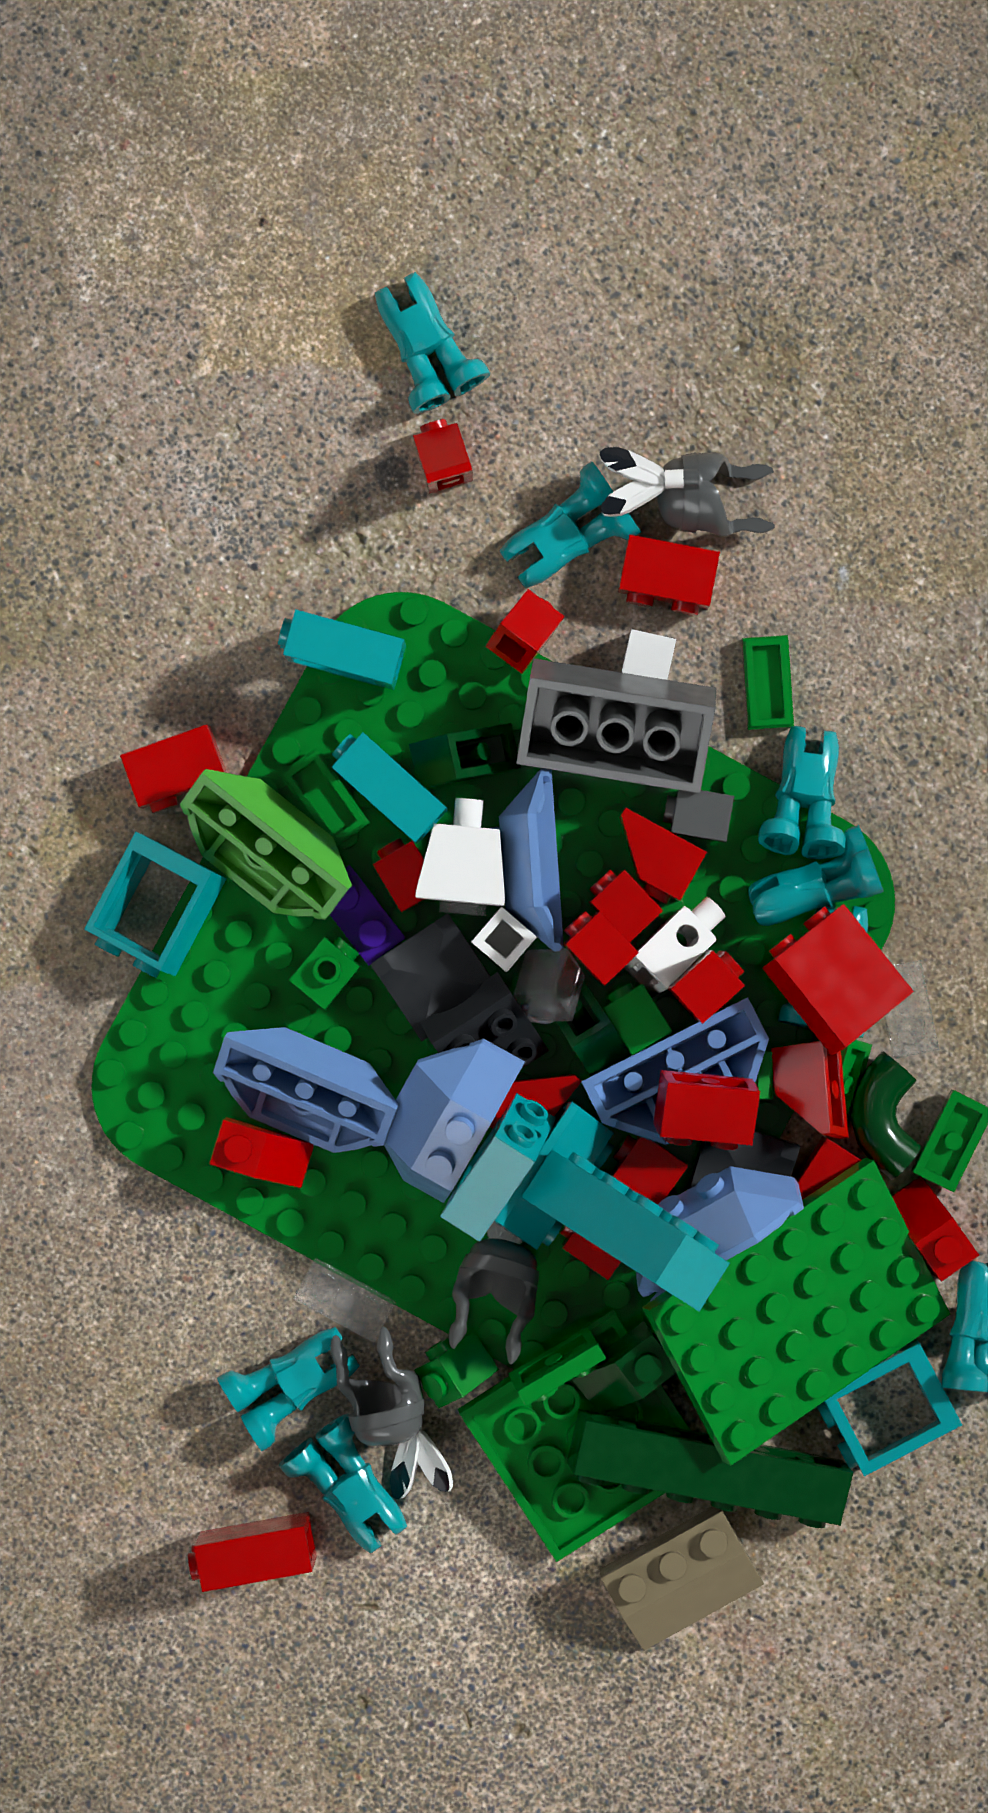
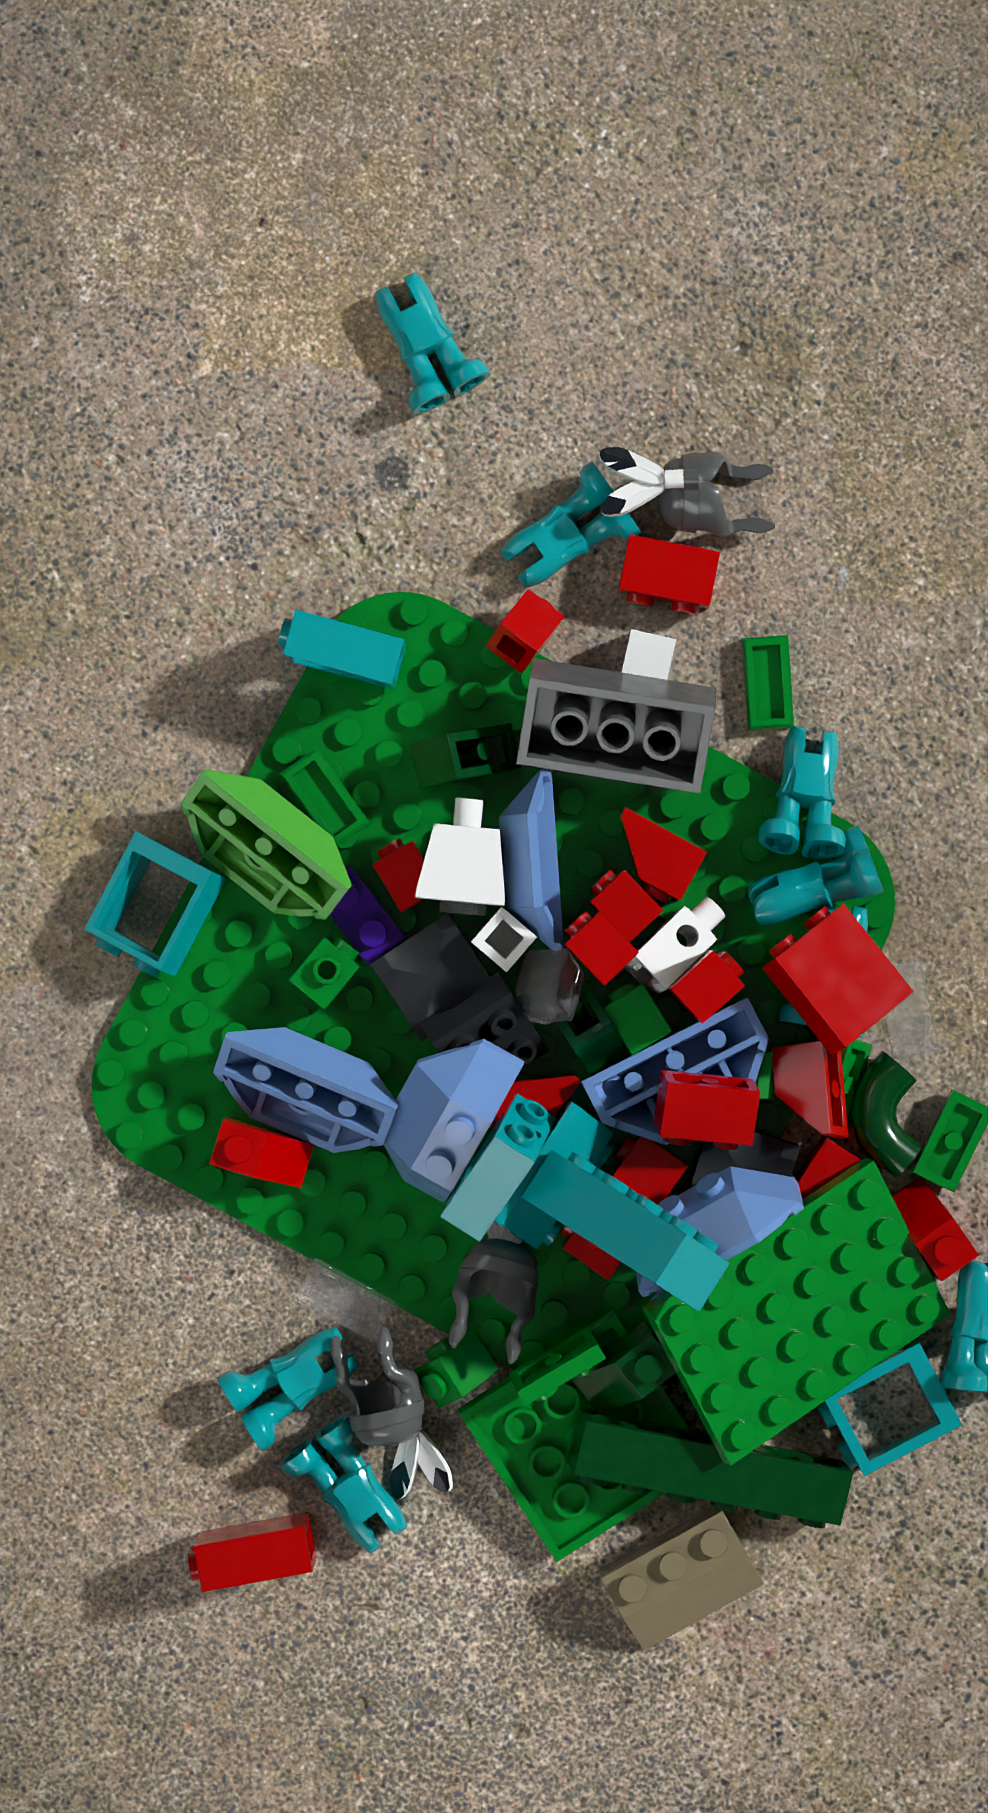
red brick [120,724,227,814] -> none
teal window [332,732,448,844] -> none
red slope [413,419,473,494] -> none
dark grey brick [663,790,734,843] -> none

